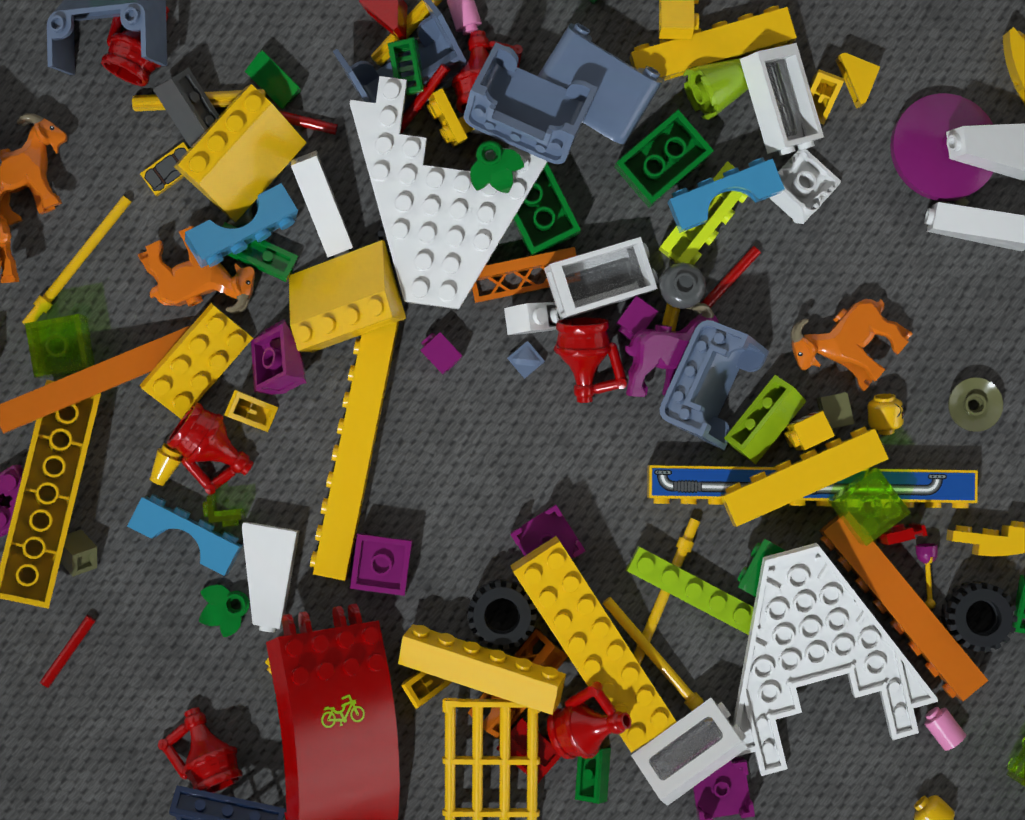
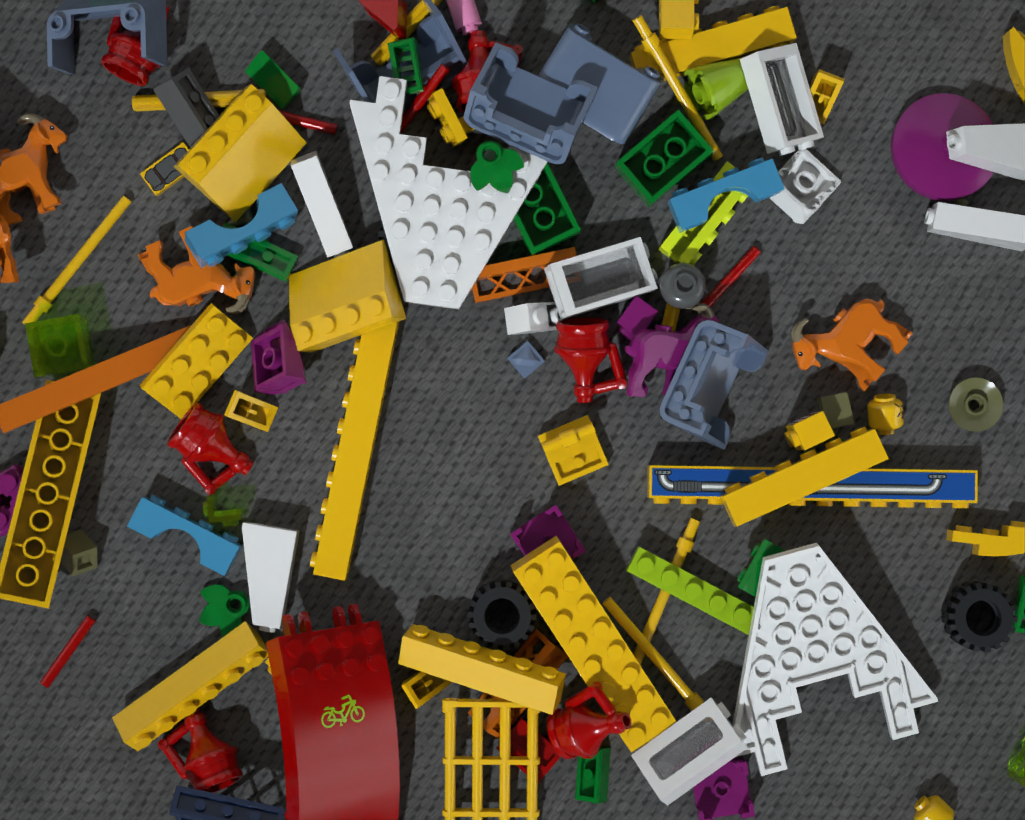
yellow cone [149,443,182,486] -> none
magenta panel [350,533,413,596] -> none
magenta brick [420,332,463,375] -> none
lime brick [724,375,807,465] -> none
orange brick [819,510,989,701] -> none
clear neon green brick [828,467,911,546] -> none
yellow slope [836,52,880,109] -> none
red plate [875,522,928,545] -> none
hinge [915,543,938,609] -> none
bright pink brick [924,707,966,751] -> none
none -> yellow brick [112,621,268,751]
none -> yellow plate [538,415,609,486]
none -> yellow bar [632,15,723,161]

